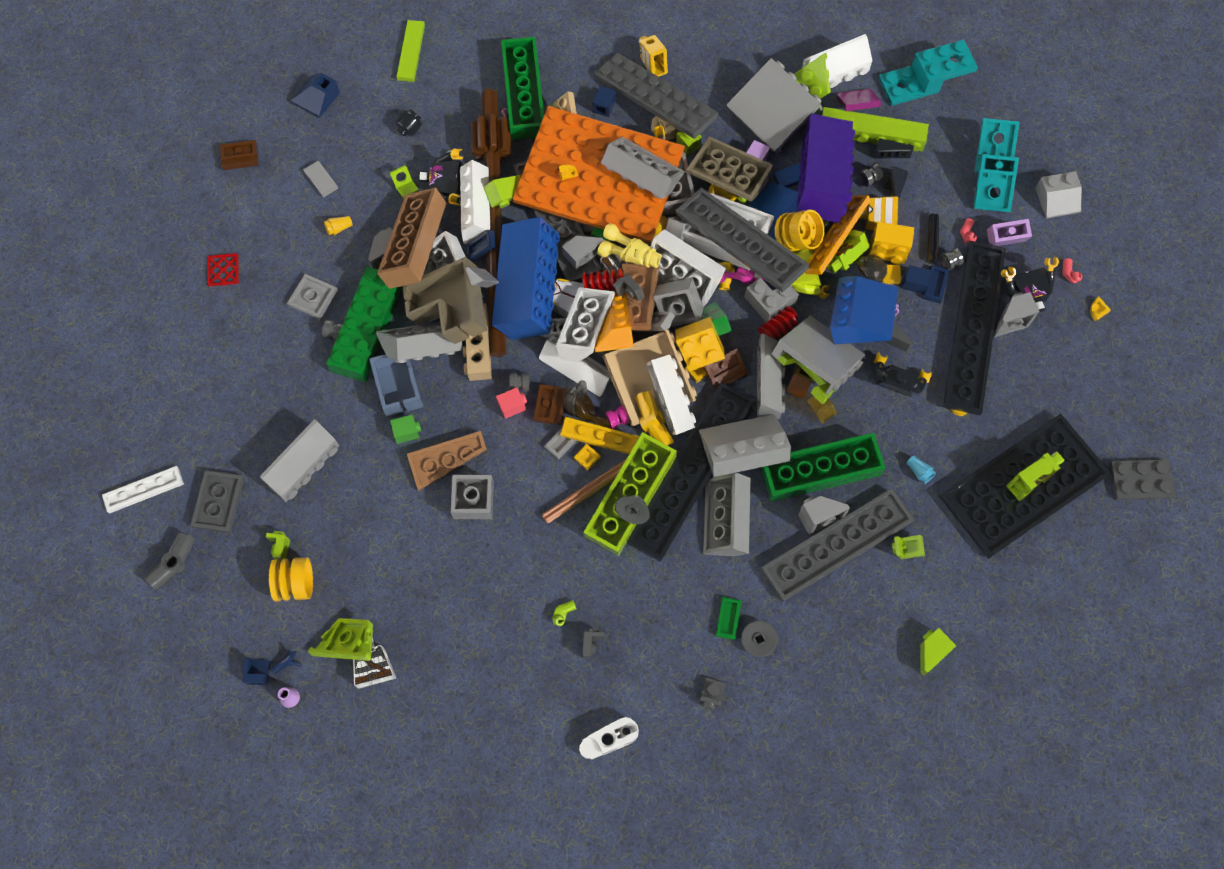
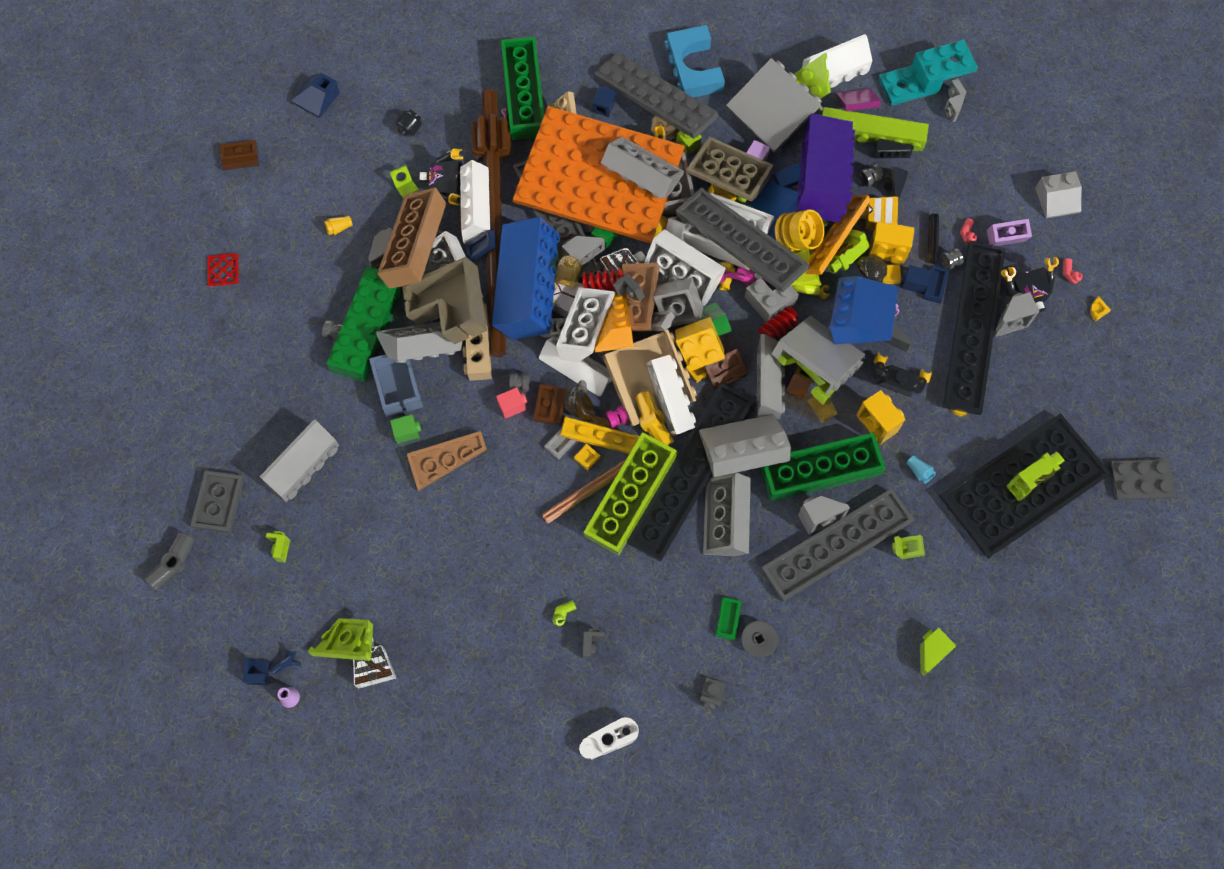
white tile [102,466,184,514] -> none
yellow wheel [269,557,313,602] -> none
light grey tile [287,274,338,320] -> none
light grey tile [303,161,338,198] -> none
lime tile [397,20,425,82] -> none
light grey brick [451,475,494,519] -> none
light grey slope [466,267,499,288] -> none
lime slope [484,175,521,208] -> none
yellow tile [559,165,579,180] -> none
light yellow piece [598,223,662,268] -> none
dark grey piece [615,495,650,524] -> none
yellow torso [639,35,668,77] -> none
teal bracket [973,118,1020,212] -> none
none -> clear yellow brick [556,255,582,288]
none -> dark azure arch [664,25,725,97]
none -> yellow brick [856,390,906,445]
none -> light grey slope [944,78,966,122]

